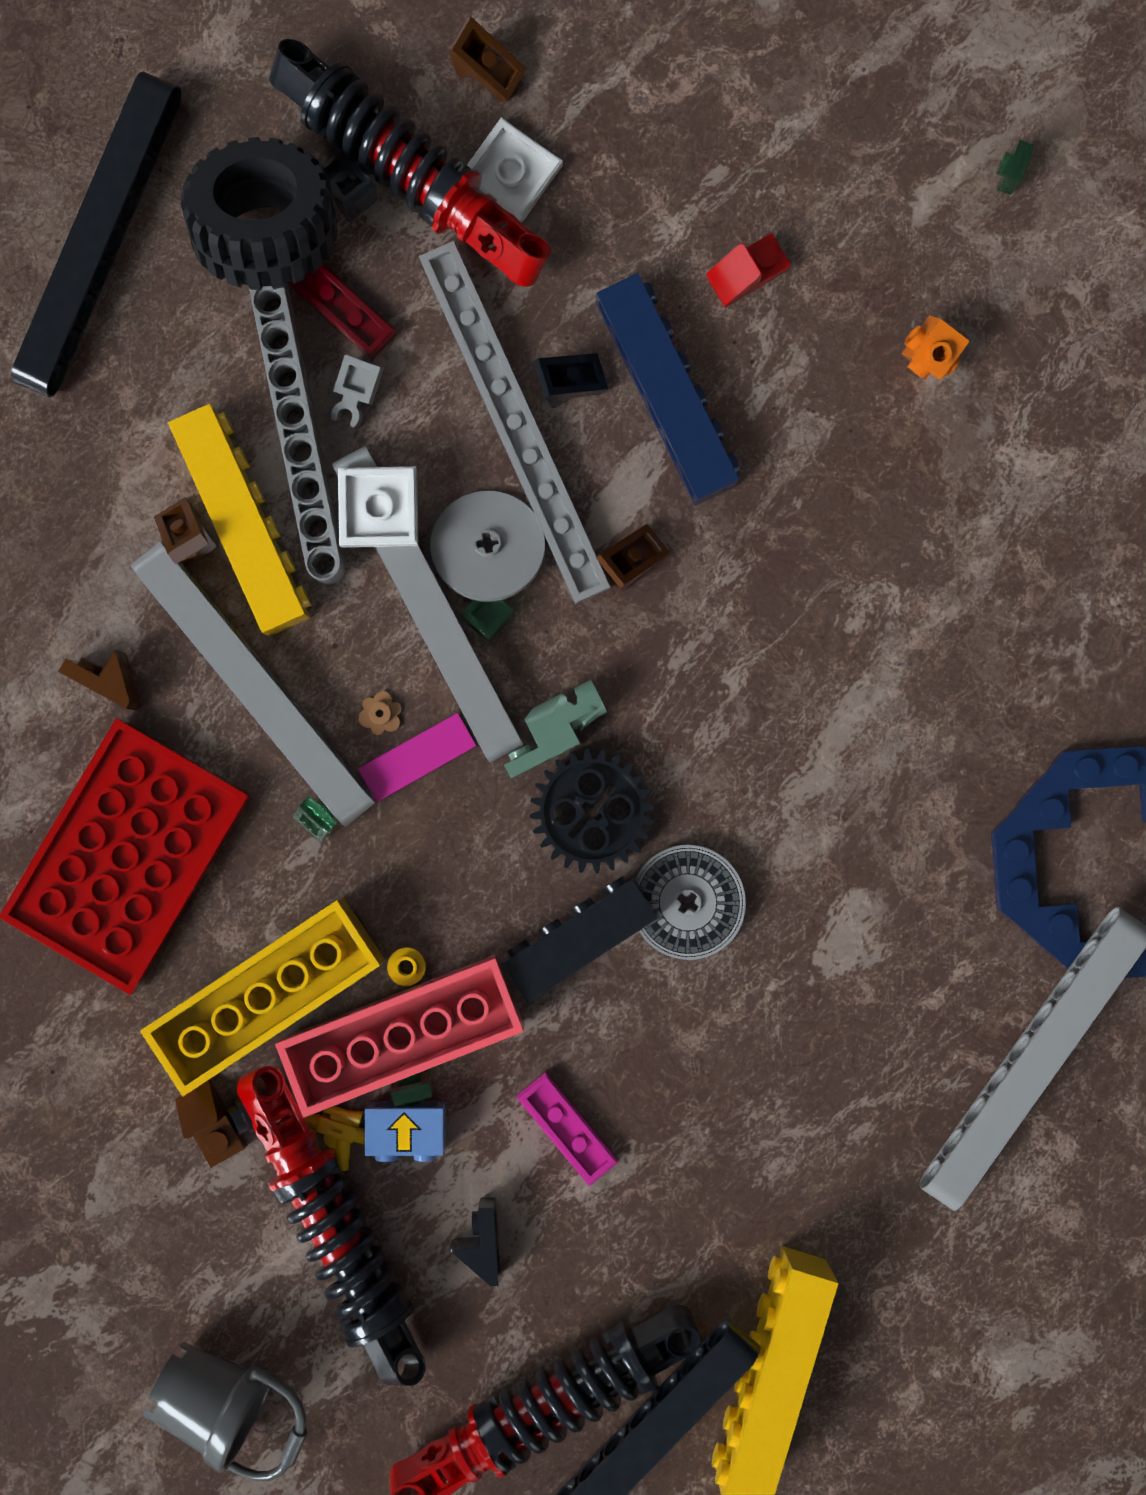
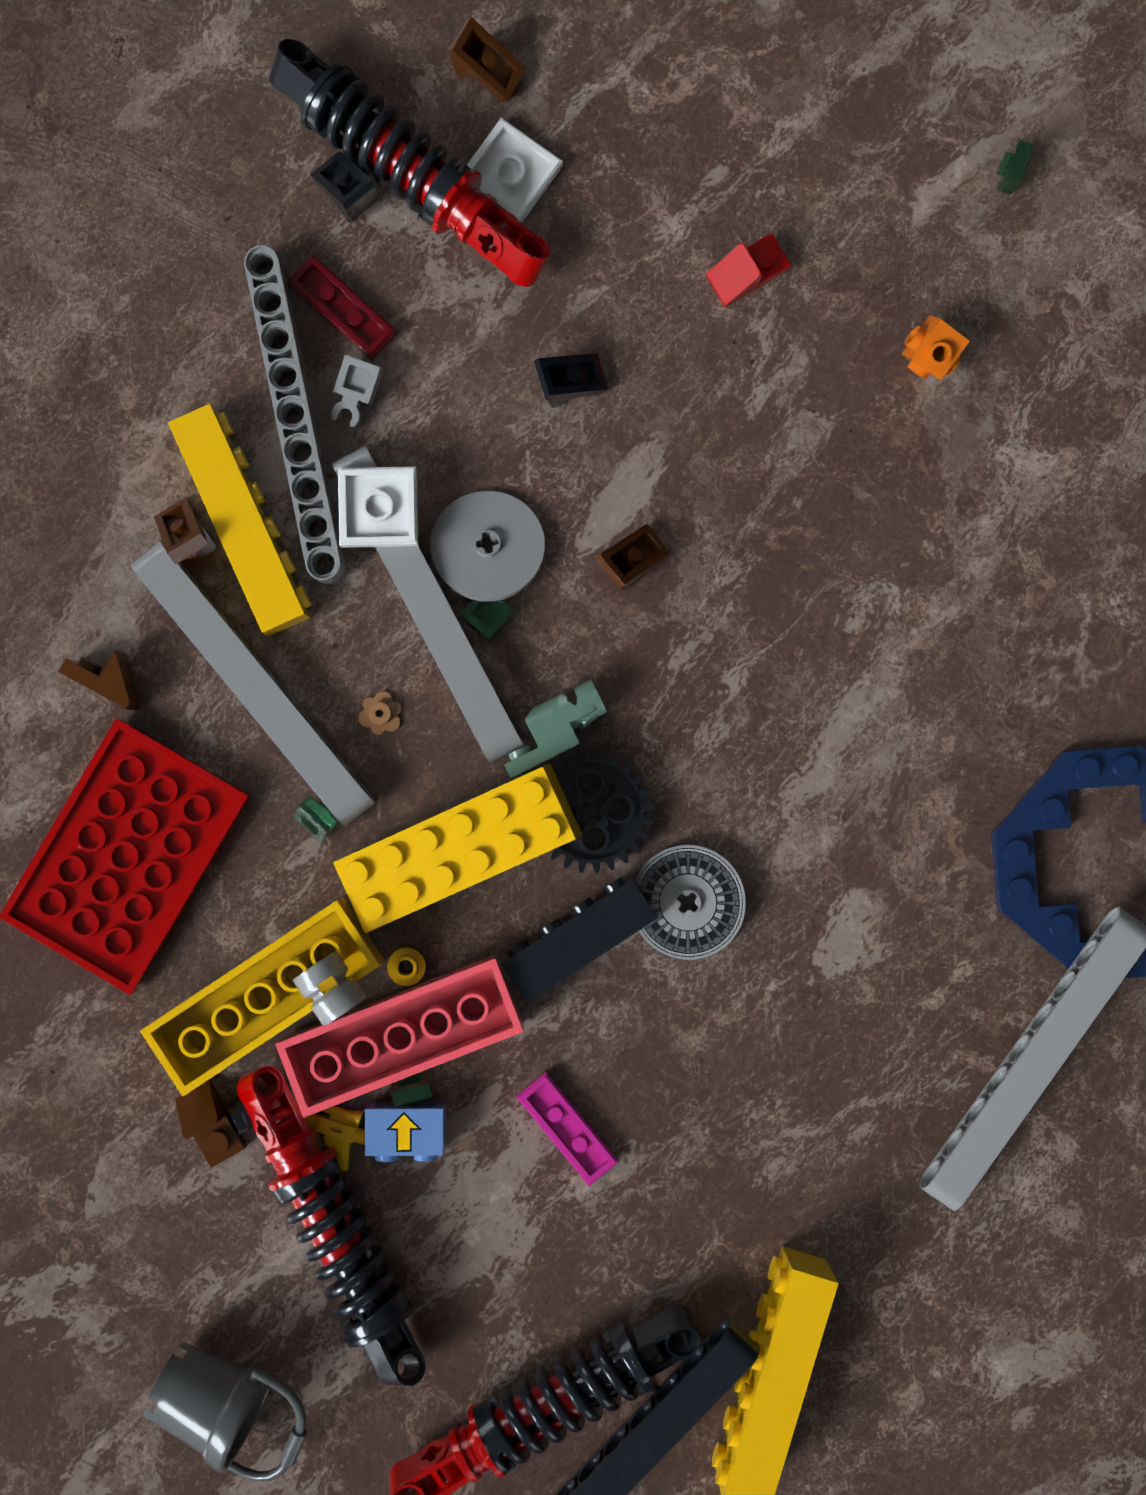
black beam [11,71,181,397] -> none
black tyre [181,137,338,290] -> none
dark pink tile [358,713,477,802] -> none
light grey plate [419,241,610,605] -> none
black slope [450,1197,500,1286] -> none
dark blue brick [596,273,741,506] -> none
none -> light grey wheel [293,951,367,1027]
none -> yellow brick [333,764,583,933]

